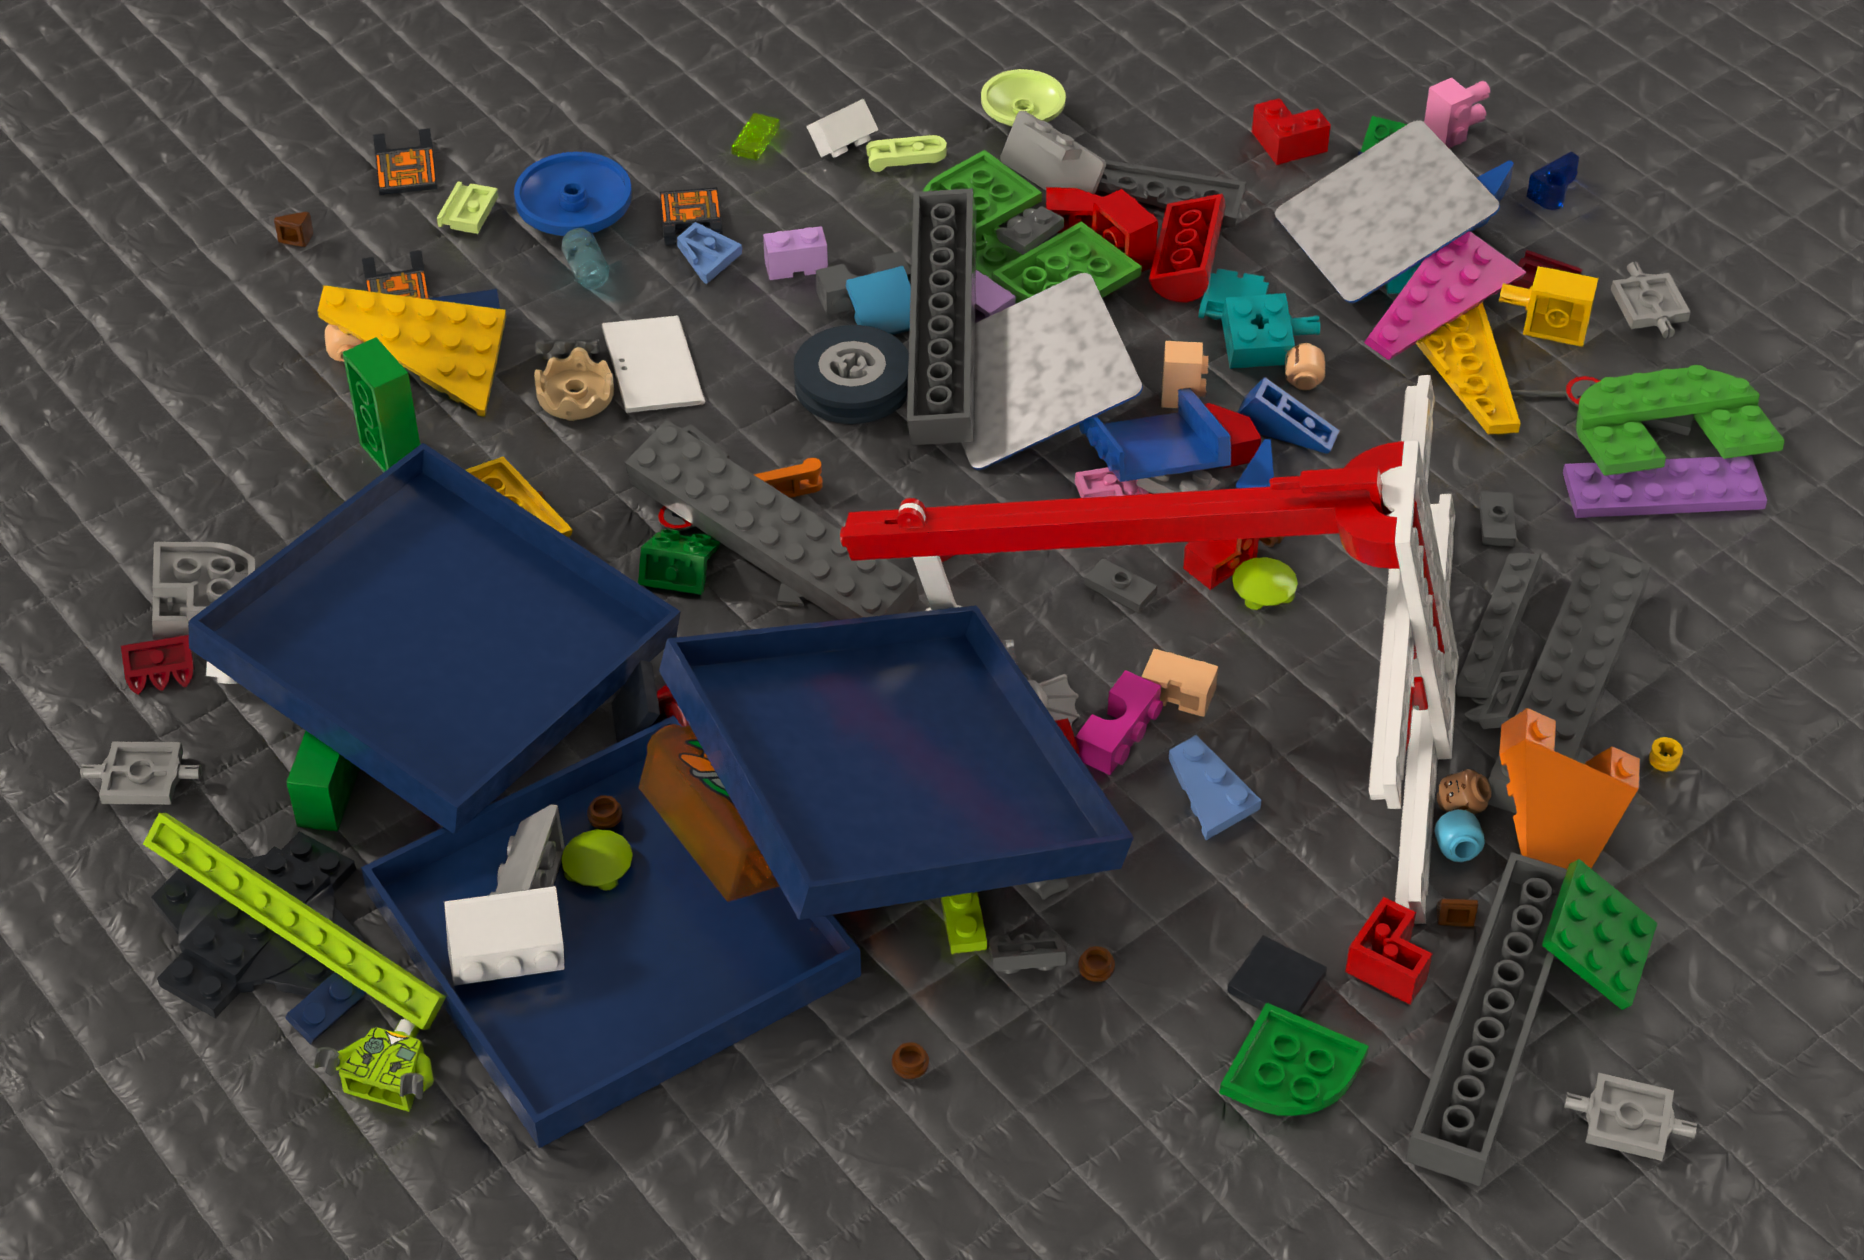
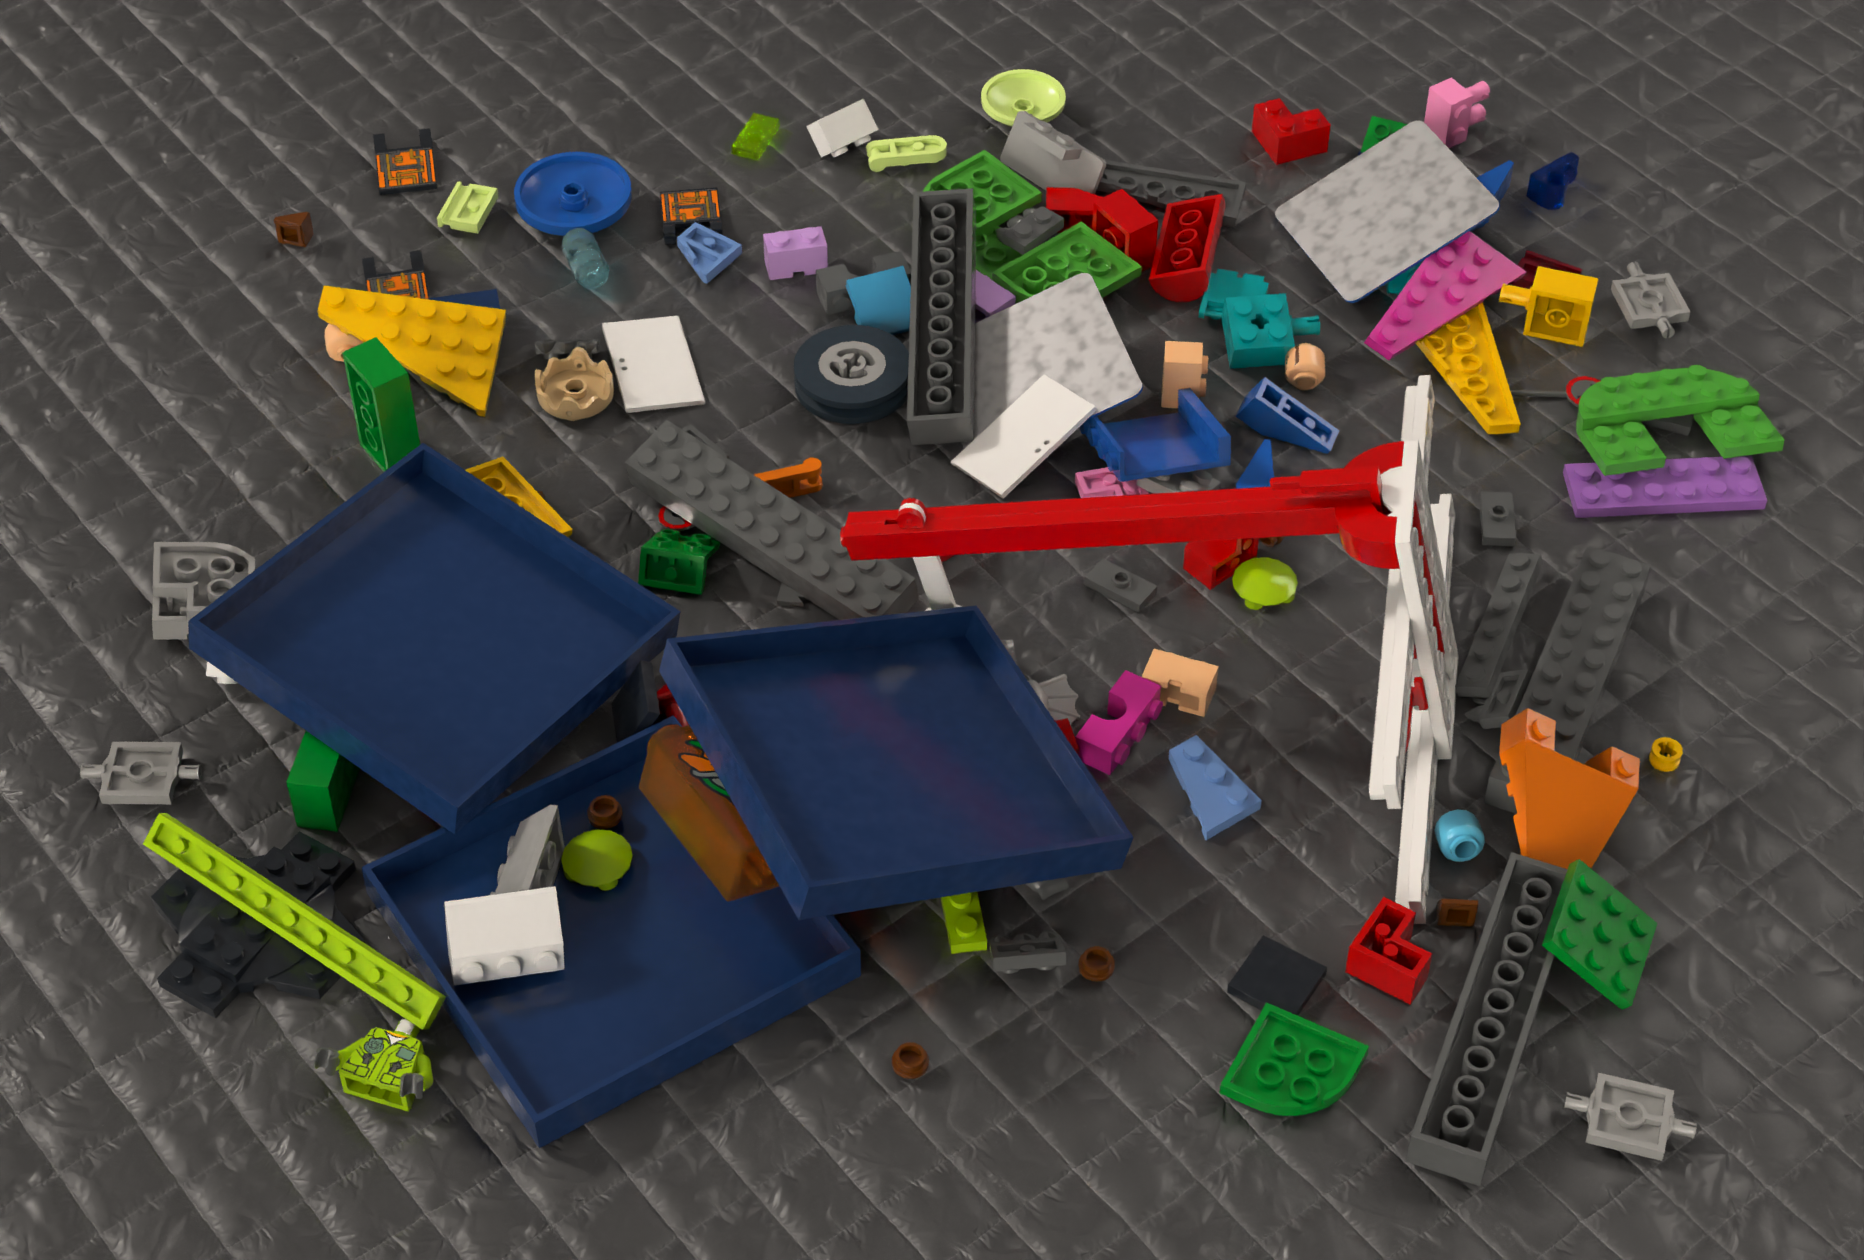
dark red plate [121,635,195,695] -> none
dark blue plate [285,972,366,1044] -> none
red slope [1204,403,1261,468] -> none
medium nougat head [1437,769,1491,815] -> none
none -> white container [950,374,1097,499]

